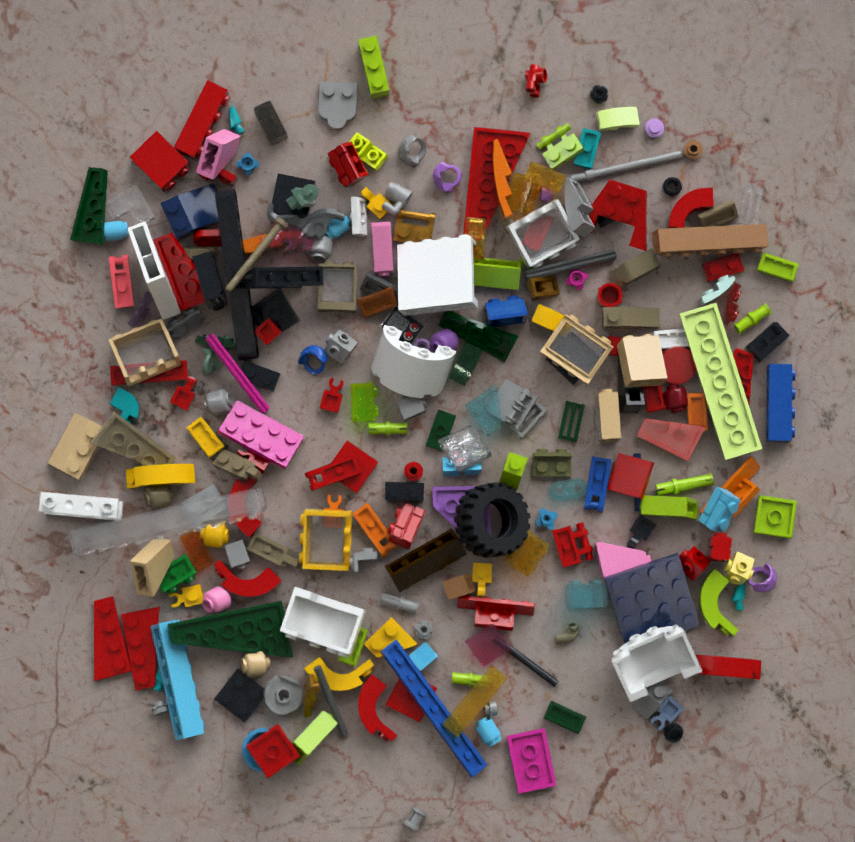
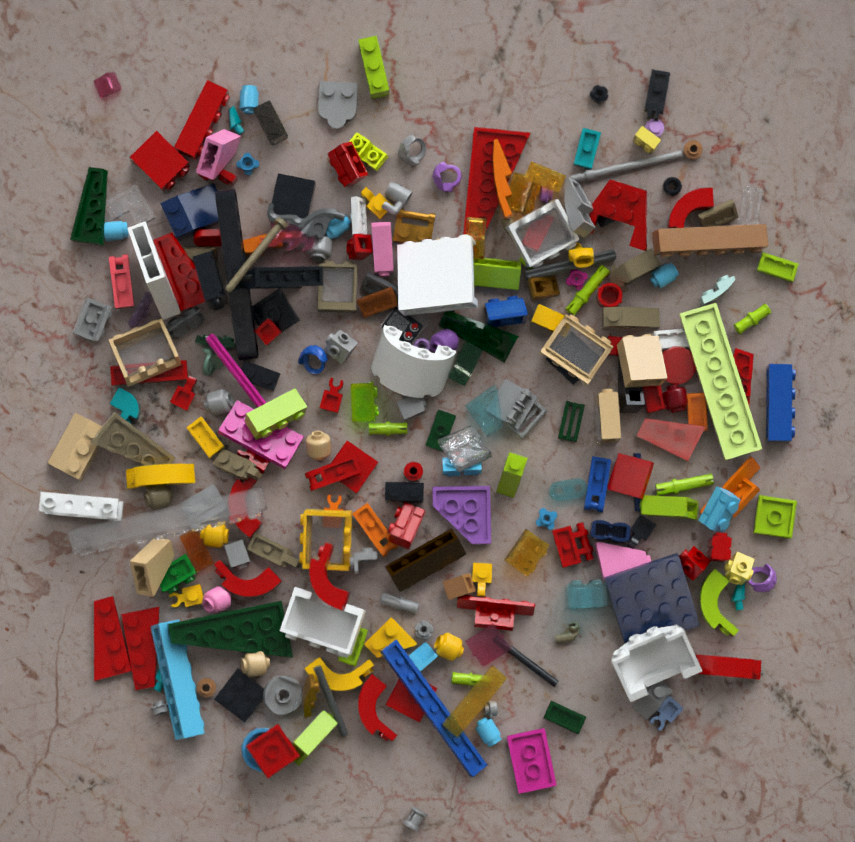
sand green hips [286,184,319,210] -> none
black tyre [454,482,531,558] -> none
red plate [525,64,547,98] -> none
olive bracket [532,449,572,477] -> none
lime plate [536,123,585,171] -> none
yellowish green slope [596,107,640,130] -> none
black plate [664,723,683,742] -> none
red plate [702,254,744,283] -> none
clear red slope [724,282,742,325] -> none
black hinge [745,322,790,363] -> none
none -> light grey bracket [72,297,112,342]
none -> clear pink slope [93,73,122,98]
none -> medium nougat plate [197,678,216,698]
none -> medium azure brick [239,85,259,114]
none -> brick [244,388,307,440]
none -> tan head [306,431,331,461]
none -> red arch [309,542,351,612]
none -> red brick [346,234,373,260]
none -> yellow head [434,633,464,661]
none -> lime pin [565,265,610,316]
none -> yellow piece [568,243,594,268]
none -> dark blue brick [589,520,631,543]
none -> light yellow piece [633,126,661,154]
none -> black hinge [644,69,671,121]
none -> medium azure brick [649,262,679,289]

